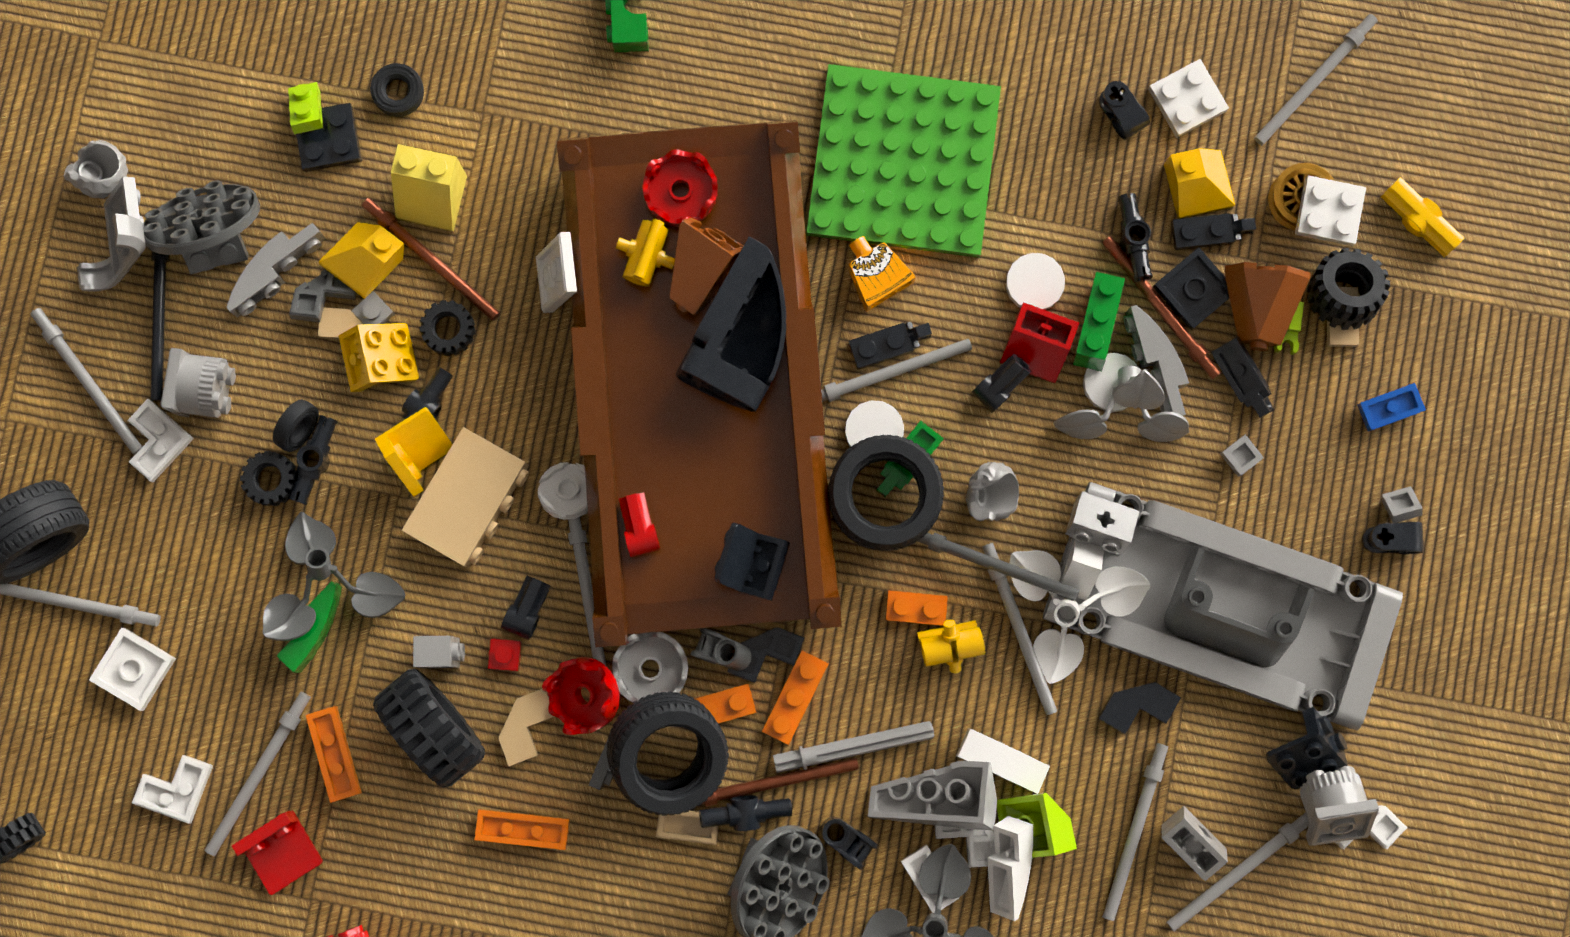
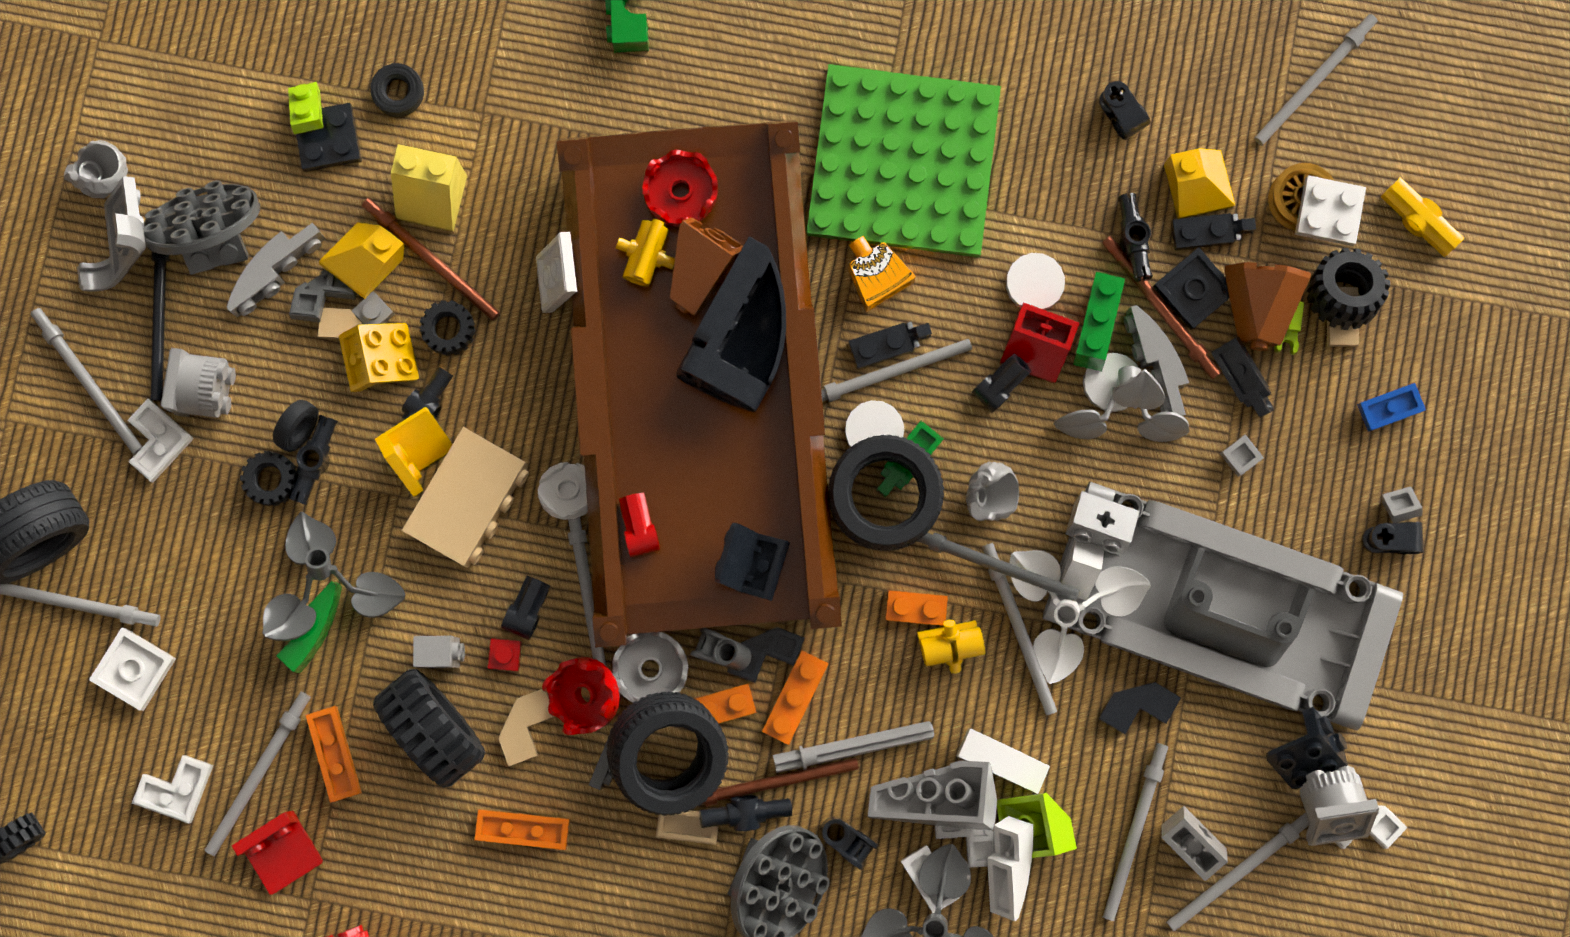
white plate [1148,59,1229,138] -> none

